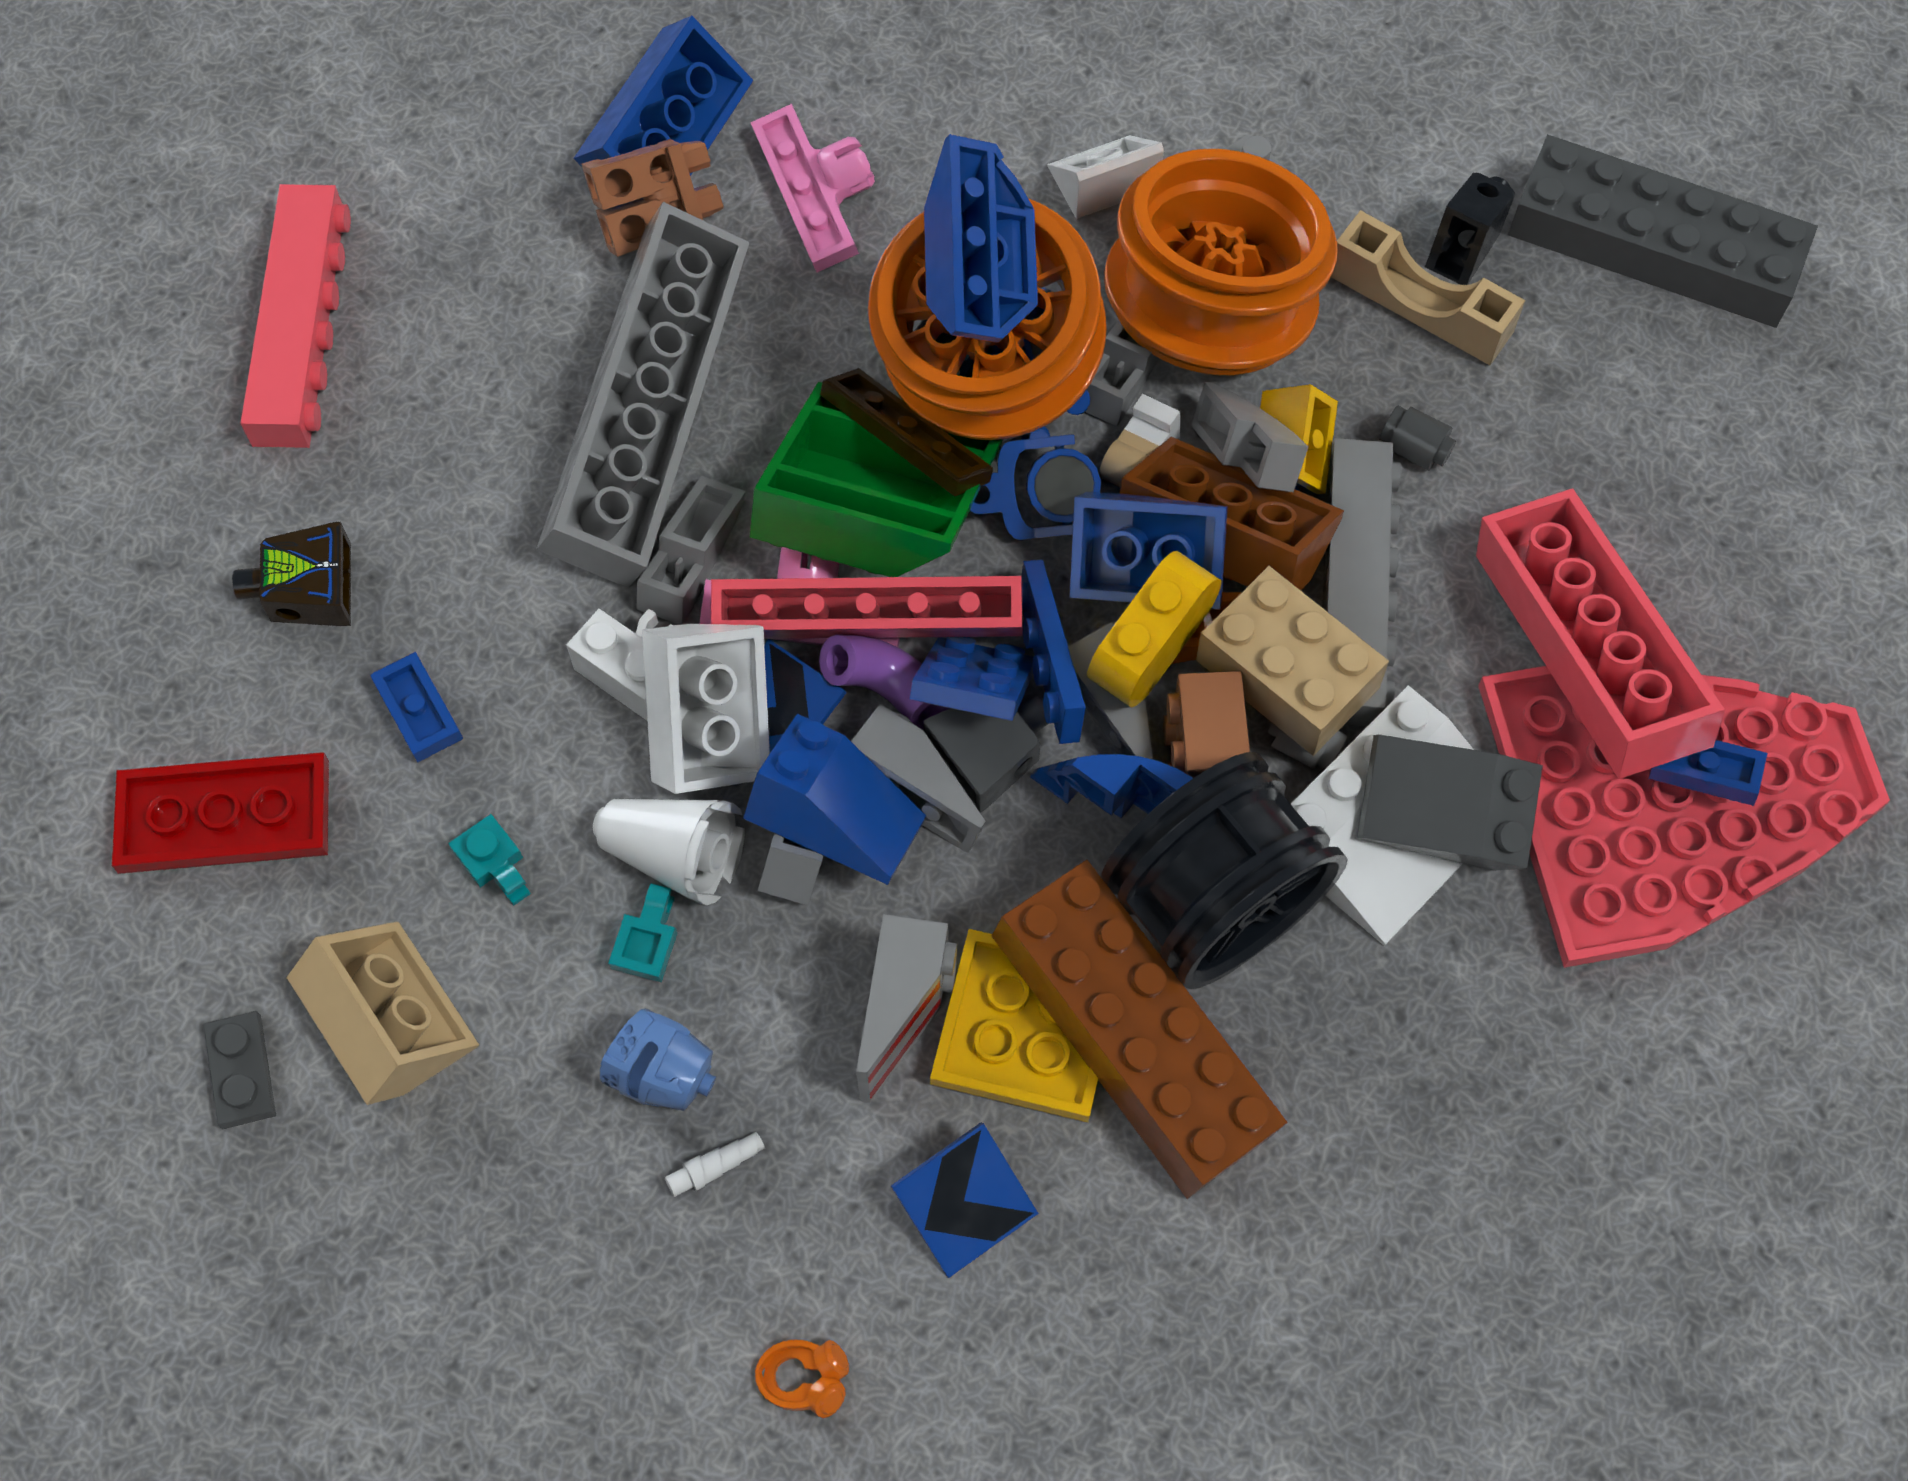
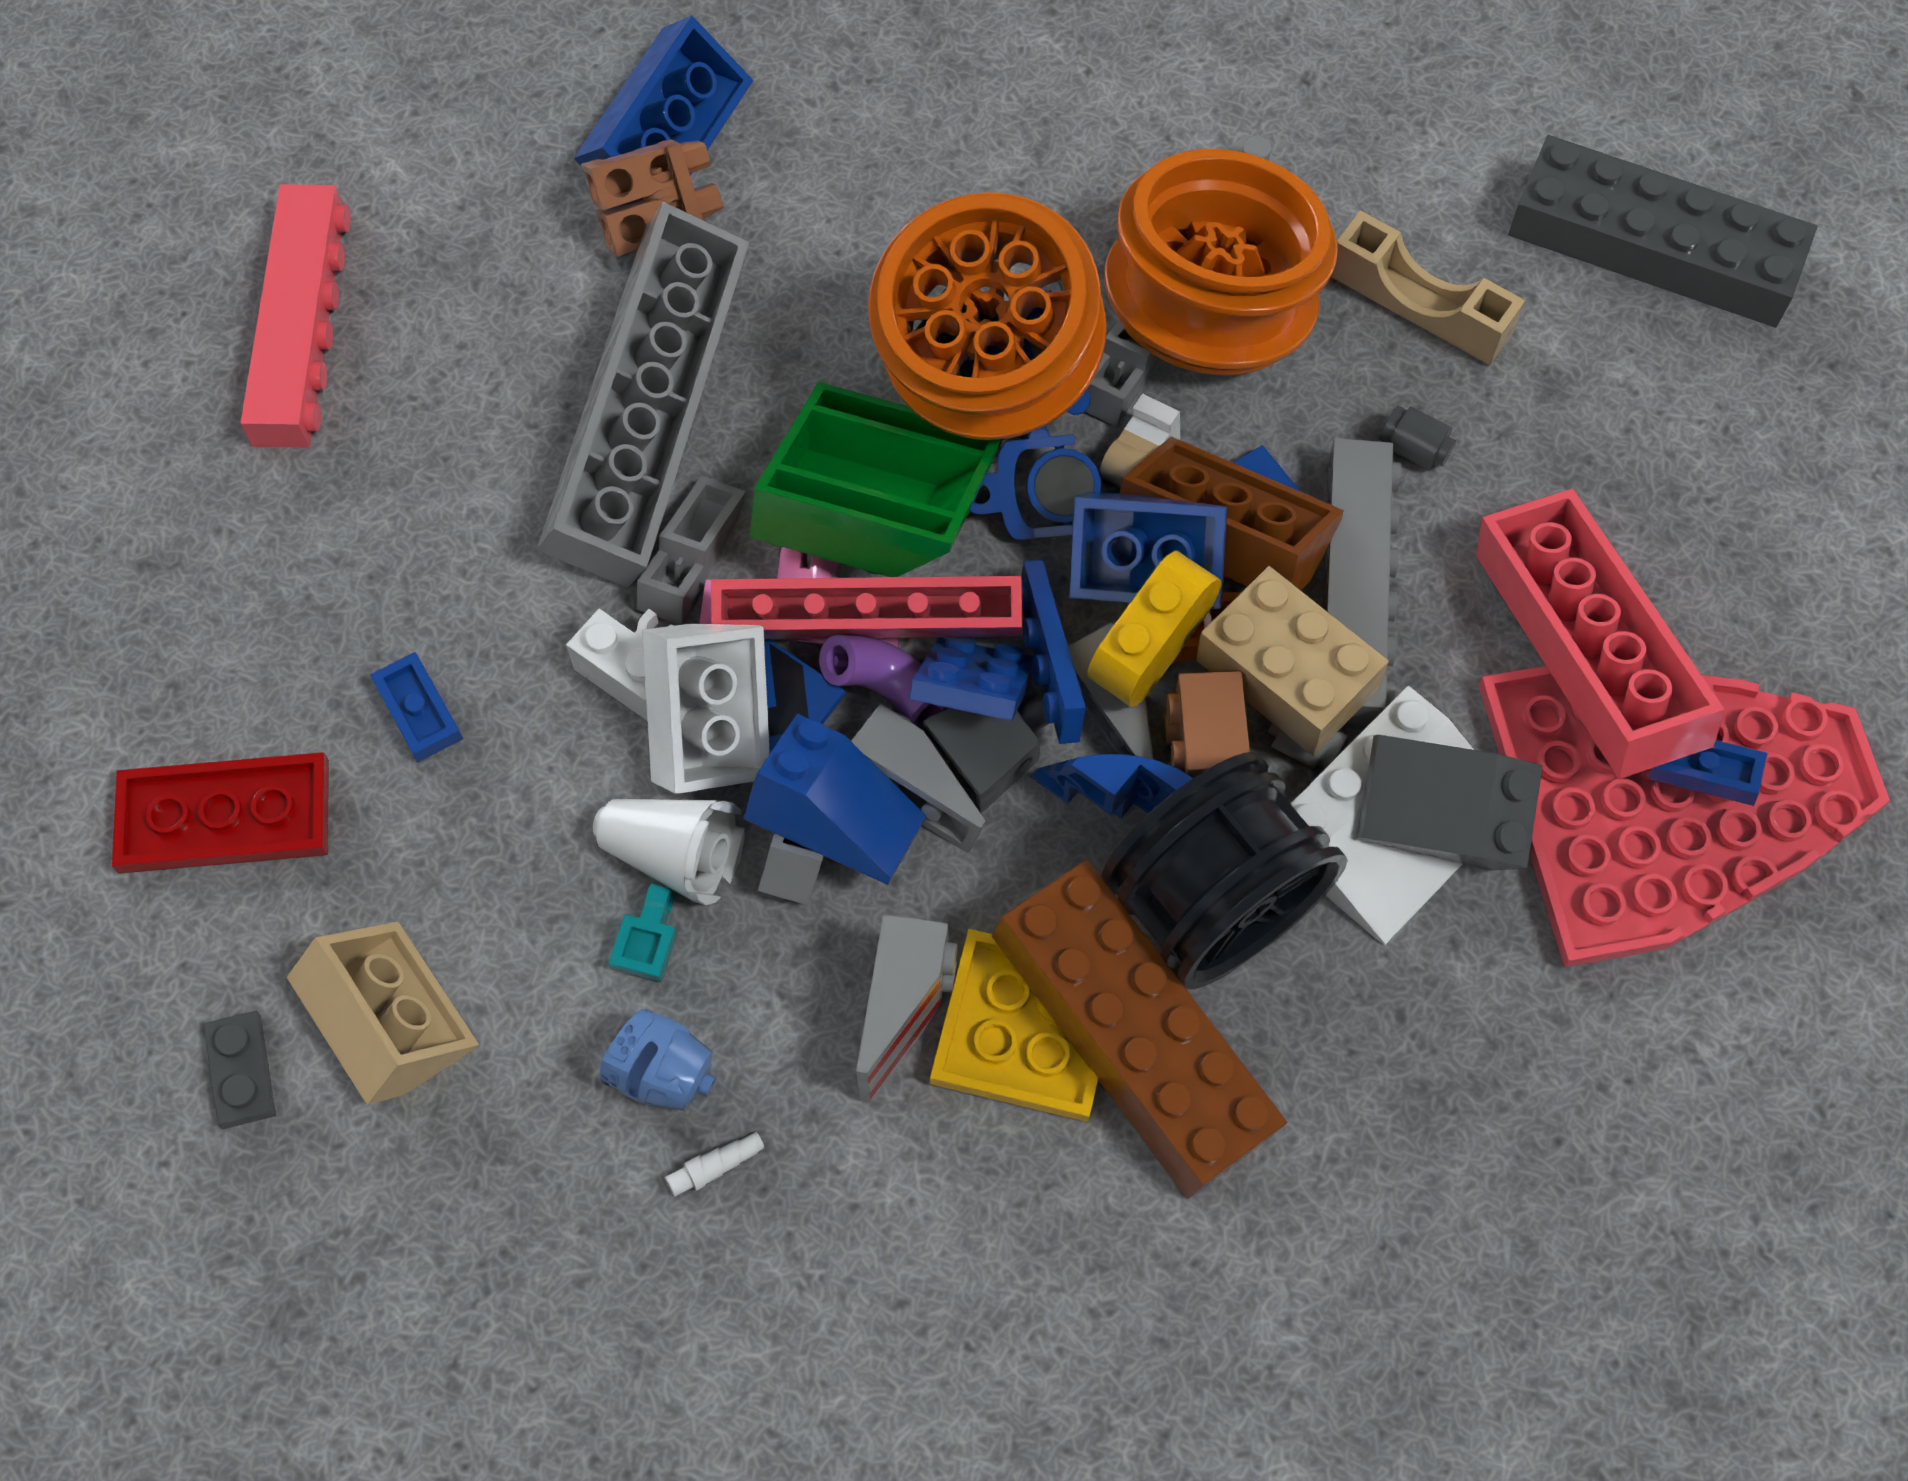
dark brown torso [232,522,351,626] -> none
teal plate [448,814,531,906] -> none
bright pink plate [750,104,875,273] -> none
orange piece [755,1340,849,1418] -> none
dark brown tile [820,368,993,497] -> none
blue piece [891,1122,1039,1278] -> none
blue wedge [924,134,1038,342] -> none
white slope [1047,135,1164,219] -> none
light grey slope [1192,382,1309,492] -> none
yellow slope [1260,384,1338,494] -> none
black torso [1425,173,1515,285] -> none

